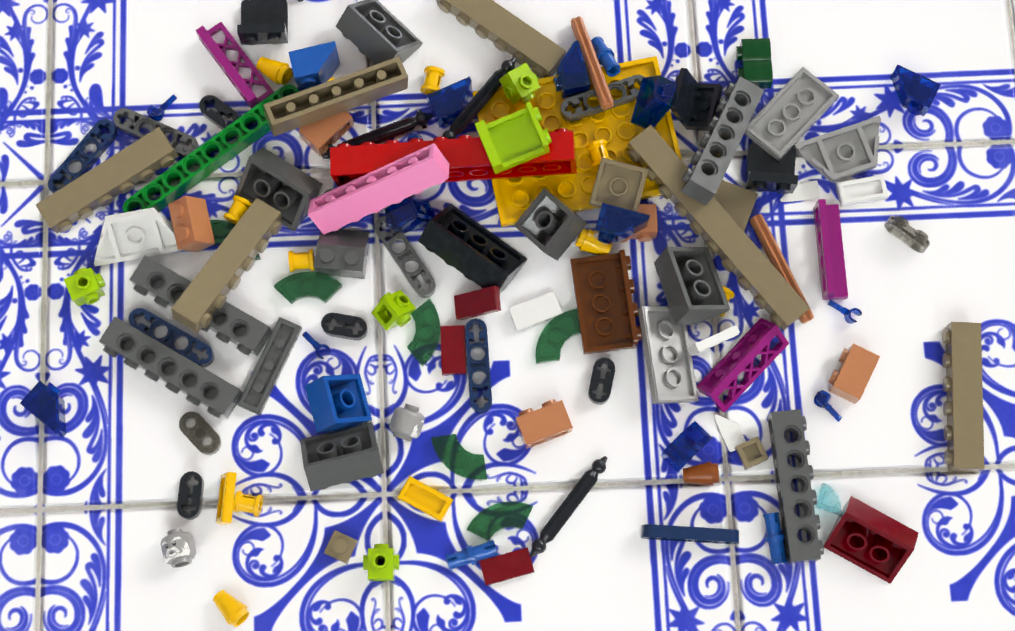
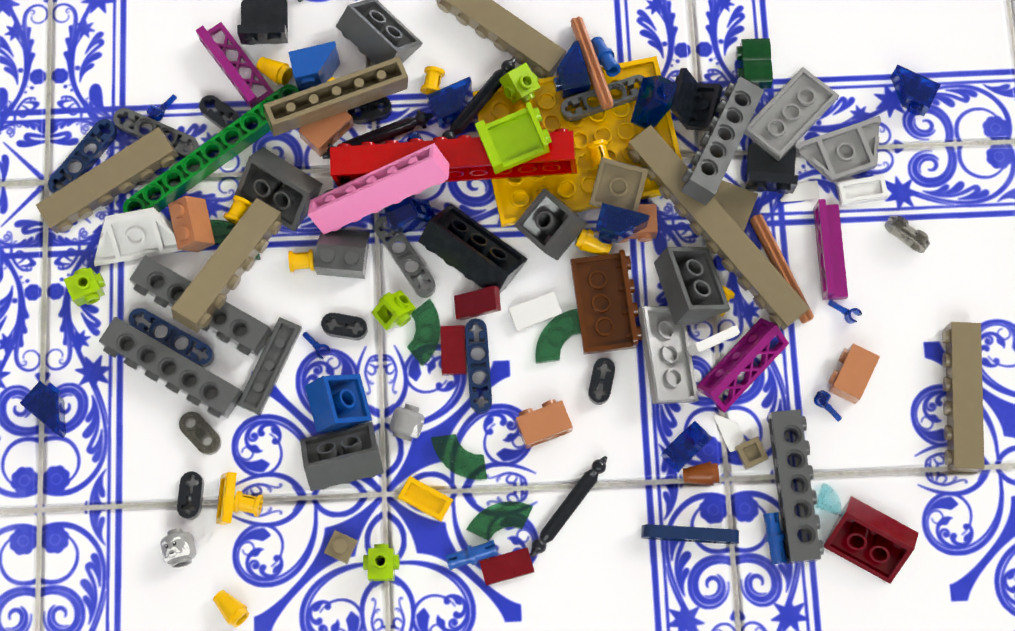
clear green tile [273,272,343,304] -> none
none -> black beam [347,97,392,124]

